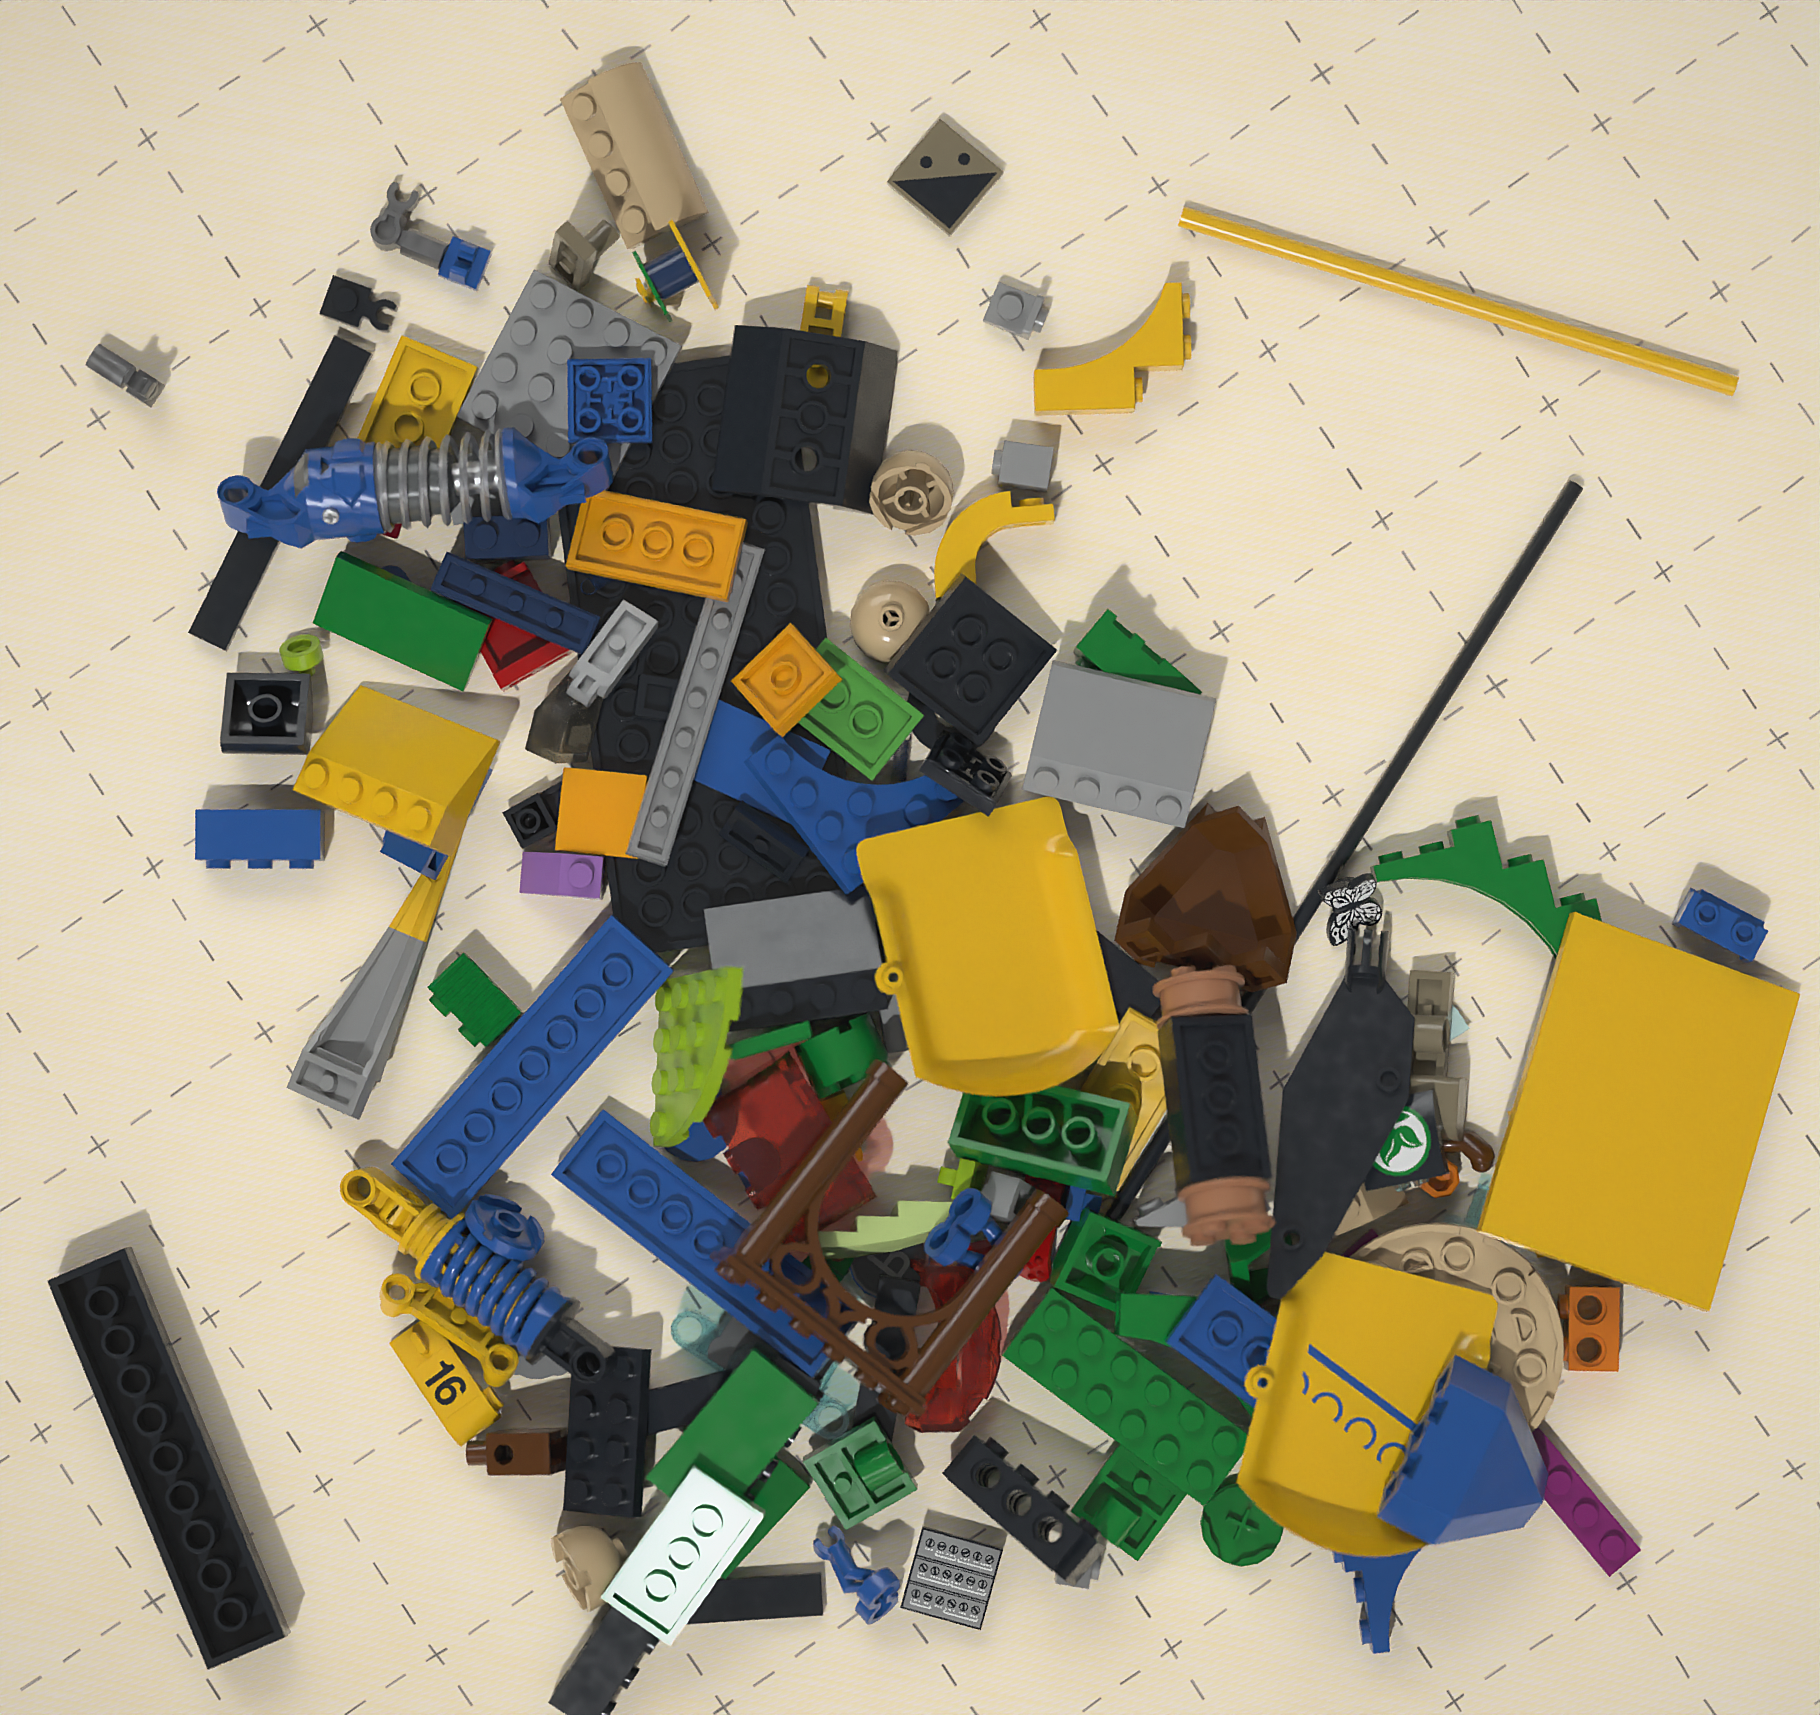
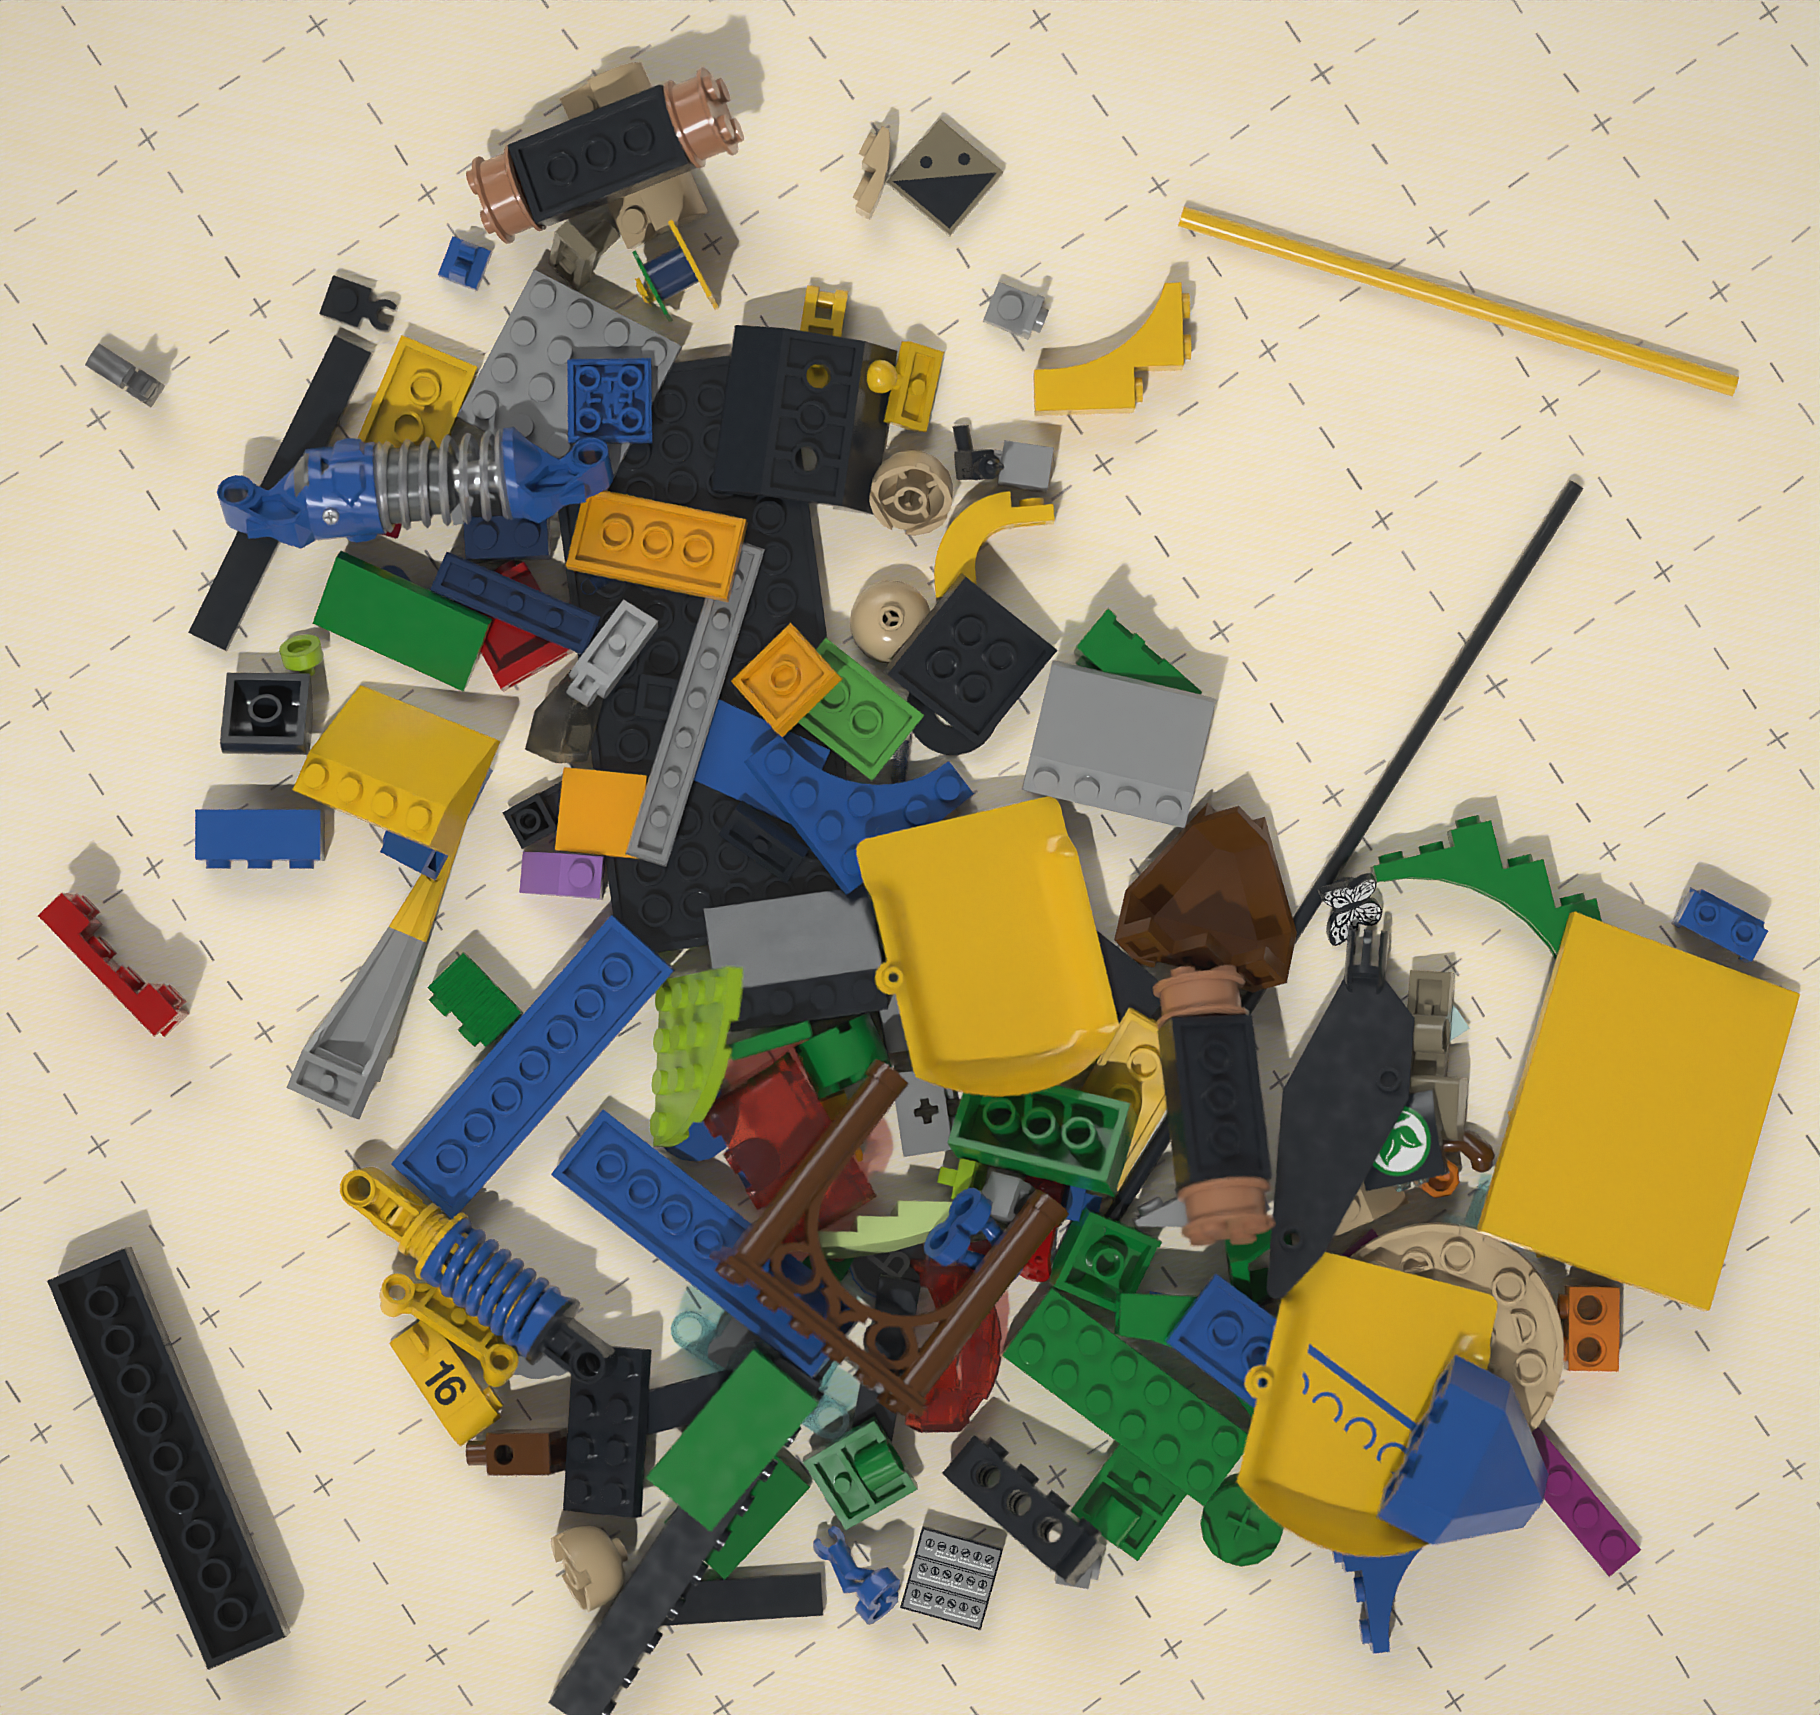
flat silver bar [370,182,449,270] -> none
blue tile [465,1194,545,1261] -> none
tile [601,1463,765,1646] -> none
black tile [919,730,1012,817] -> none
none -> red piece [37,892,189,1037]
none -> black brick [466,67,744,244]
none -> tan slope [853,126,890,220]
none -> yellow plate [867,341,944,433]
none -> light grey brick [895,1071,956,1157]
none -> black piece [952,425,1004,480]

